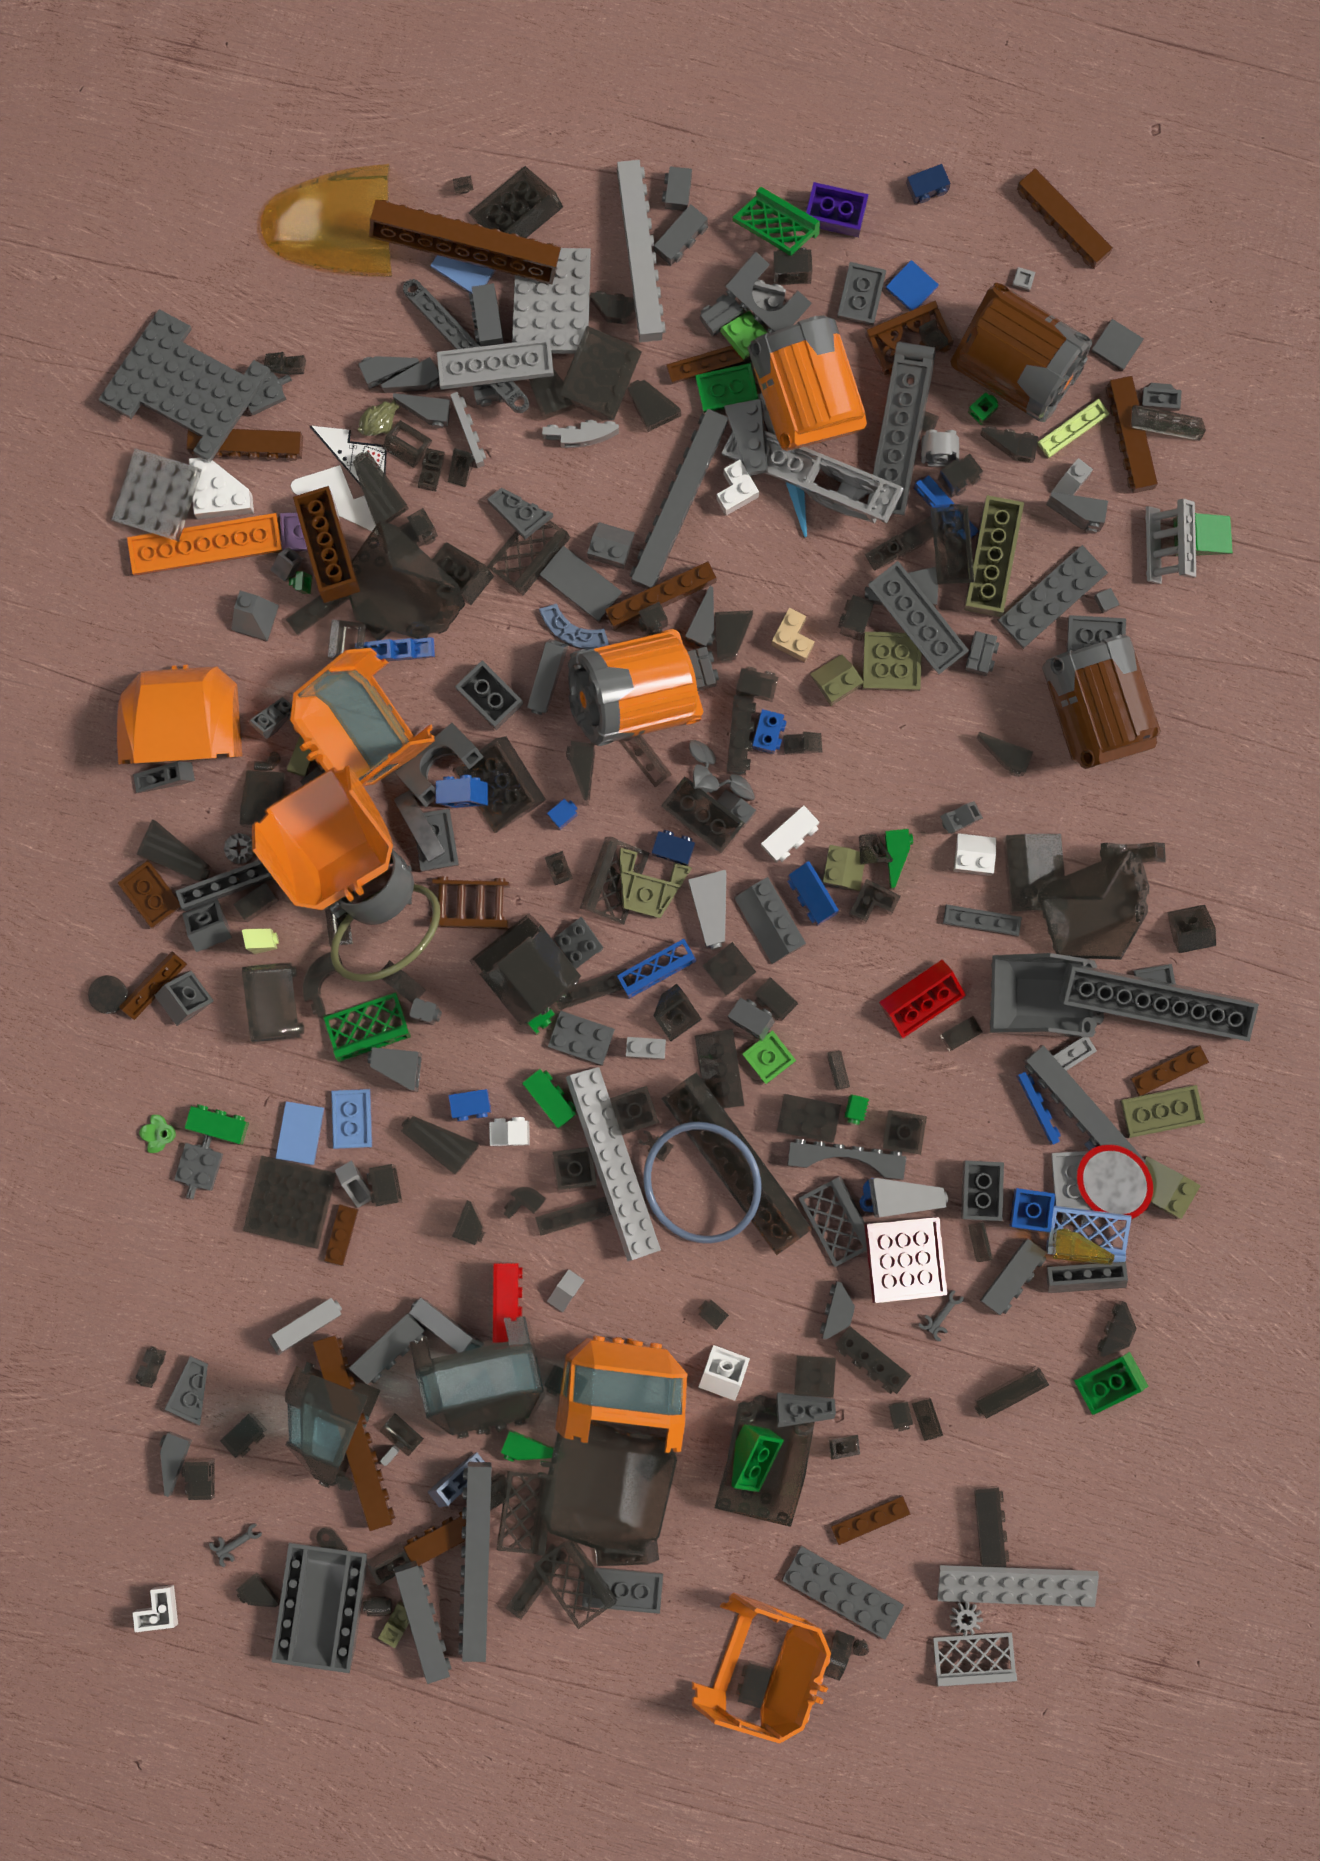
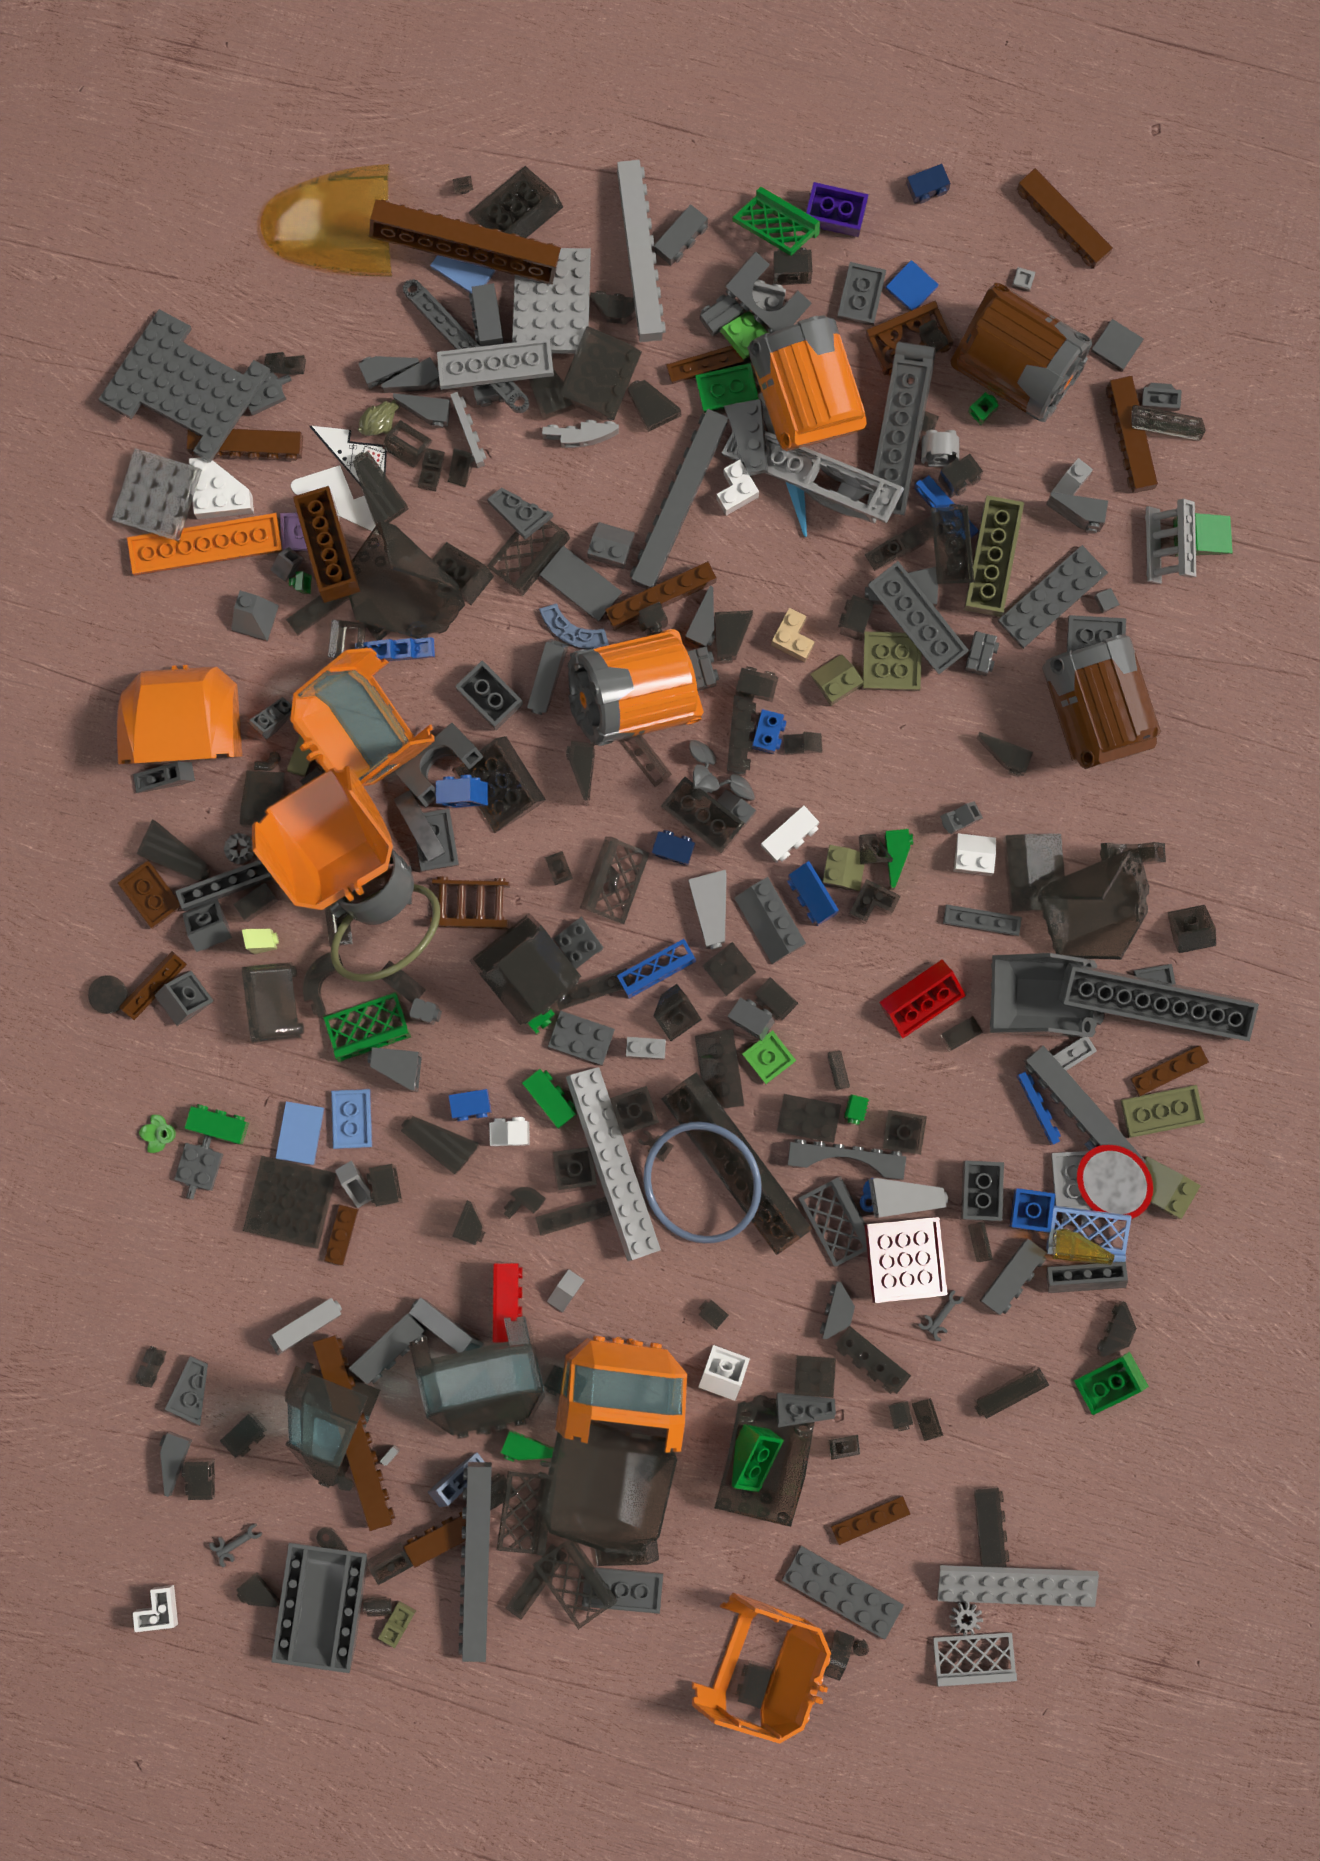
clear smoke slope [380,1413,424,1456] -> none
clear smoke brick [392,508,438,555] -> none
dark grey brick [393,1561,452,1684] -> none
blue brick [547,798,578,830] -> none
olive wing [619,848,692,918] -> none
dark grey brick [662,166,692,211] -> none
clear smoke slope [980,426,1038,463] -> none
yellowish green tile [1037,399,1110,459] -> none

